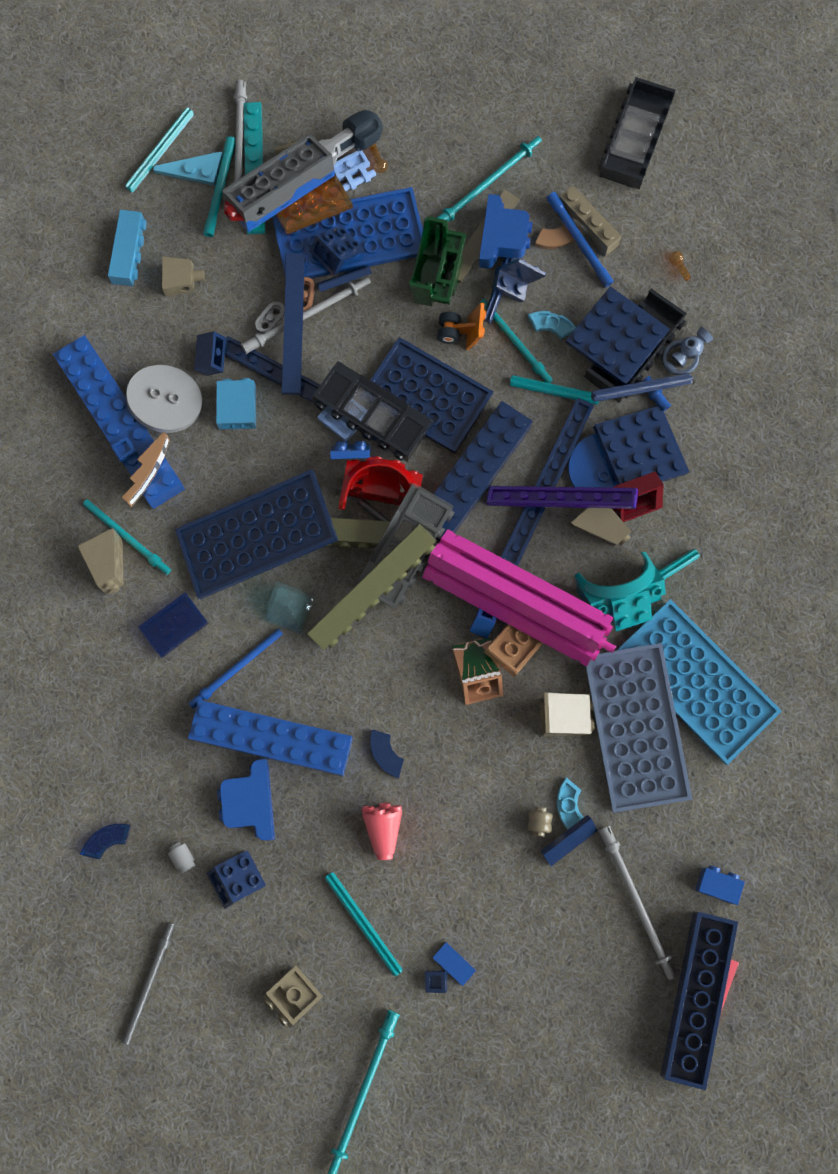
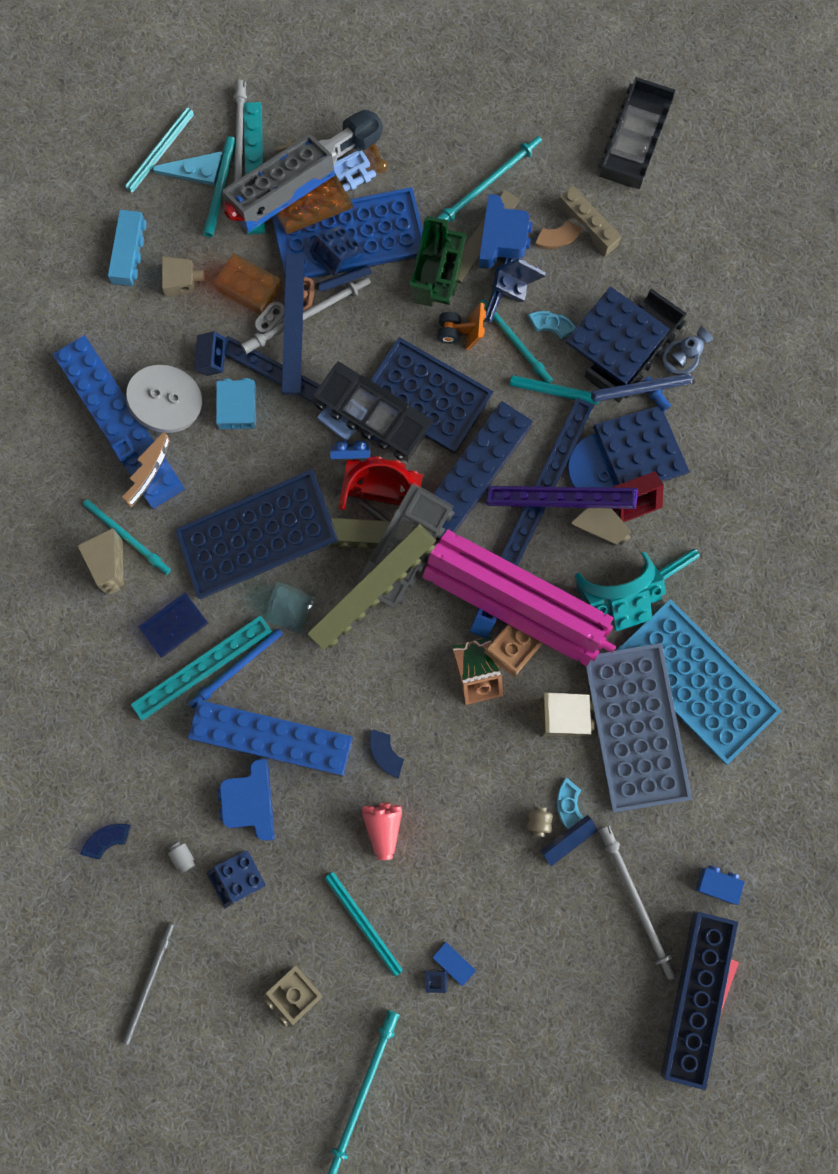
blue piece [546,192,614,288] -> none
clear orange bar [669,251,691,281] -> none
none -> teal plate [131,615,272,721]
none -> clear orange brick [214,253,282,315]

